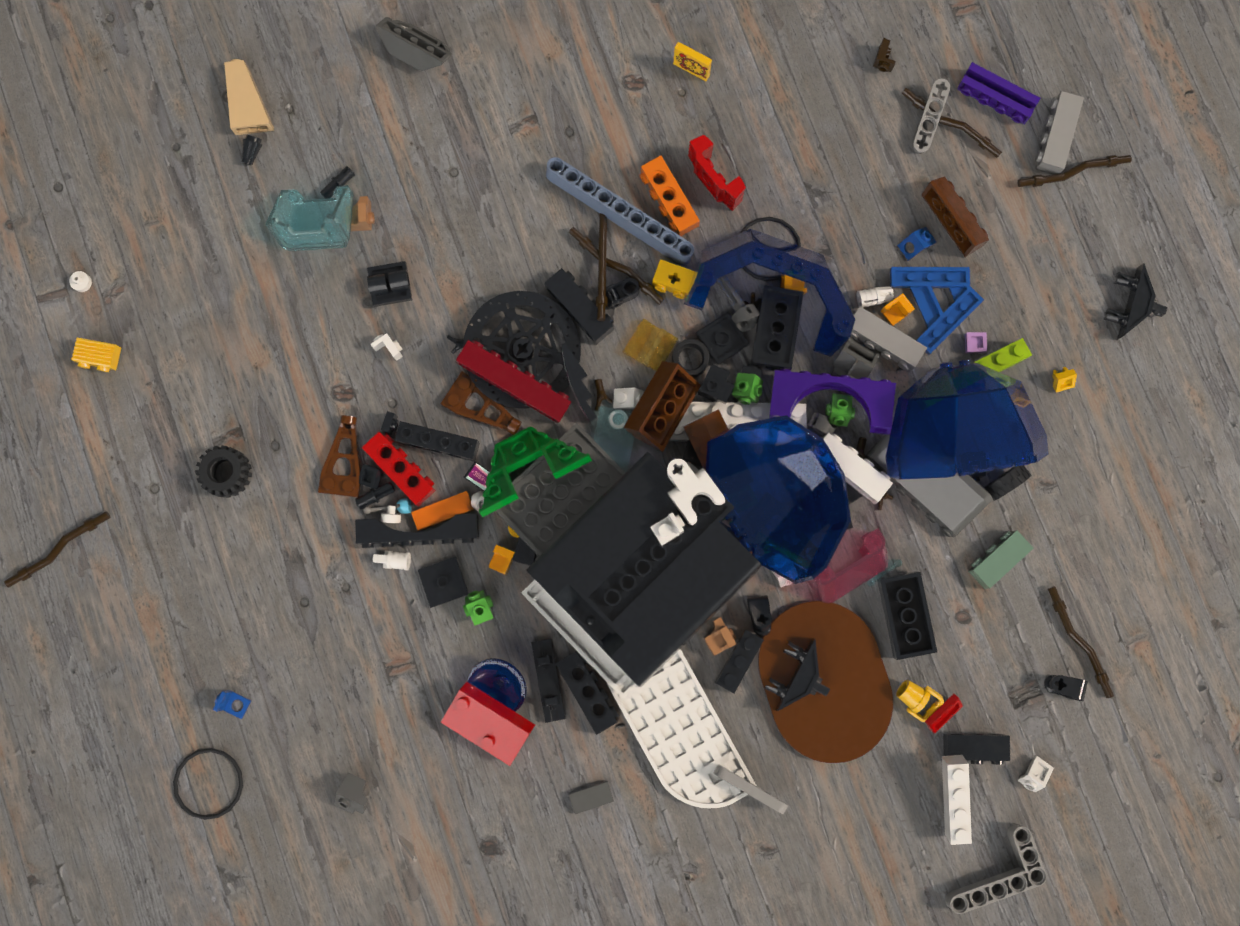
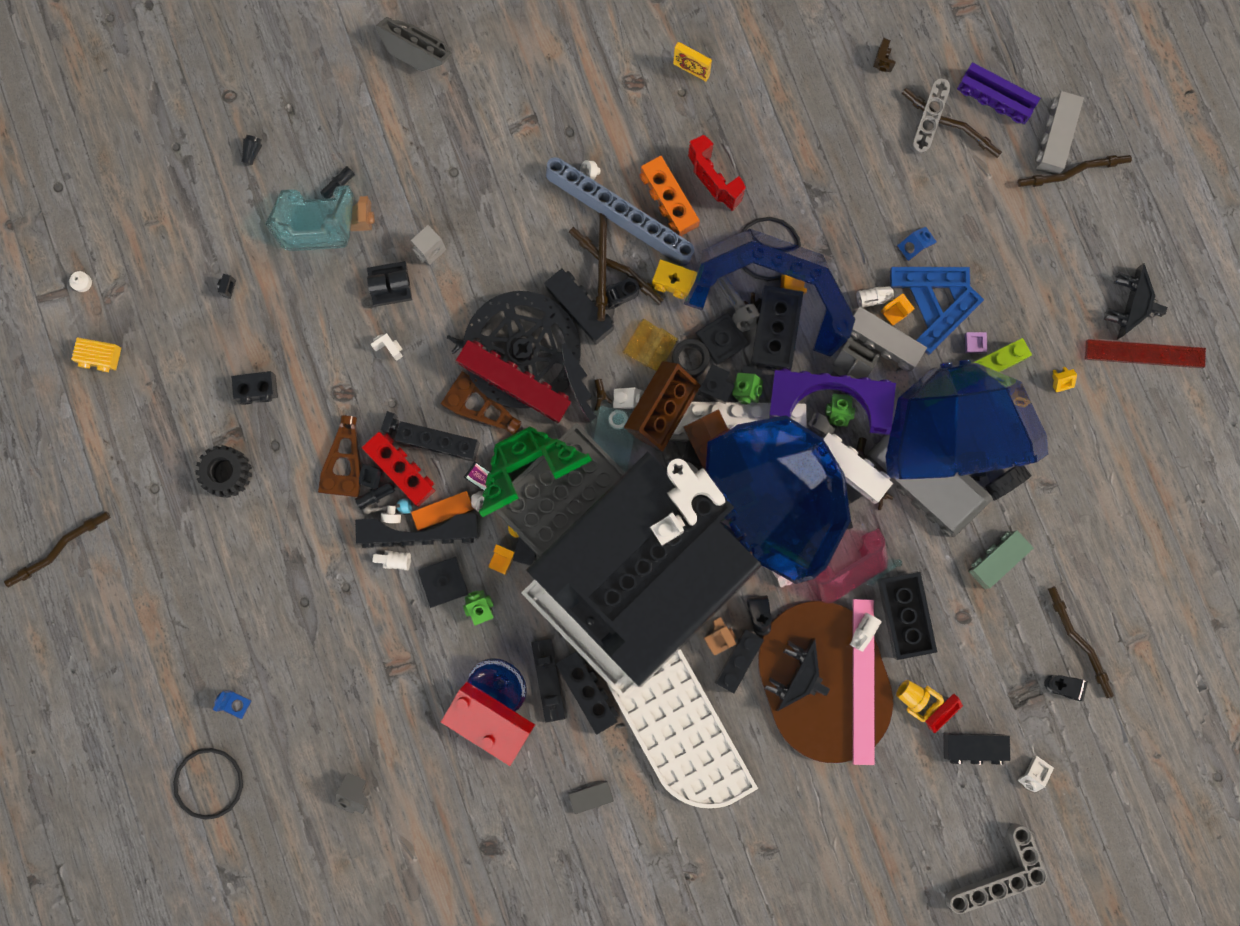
tan slope [224,59,274,135] -> none
light grey beam [713,764,788,815] -> none
reddish brown slope [922,177,989,257] -> none
white brick [942,755,972,845] -> none
none -> black plate [217,274,236,299]
none -> black brick [231,371,278,405]
none -> light grey brick [410,225,446,265]
none -> white tile [580,160,600,180]
none -> white hinge [850,612,882,652]
none -> bright pink tile [853,599,874,765]
none -> clear red tile [1085,339,1206,368]

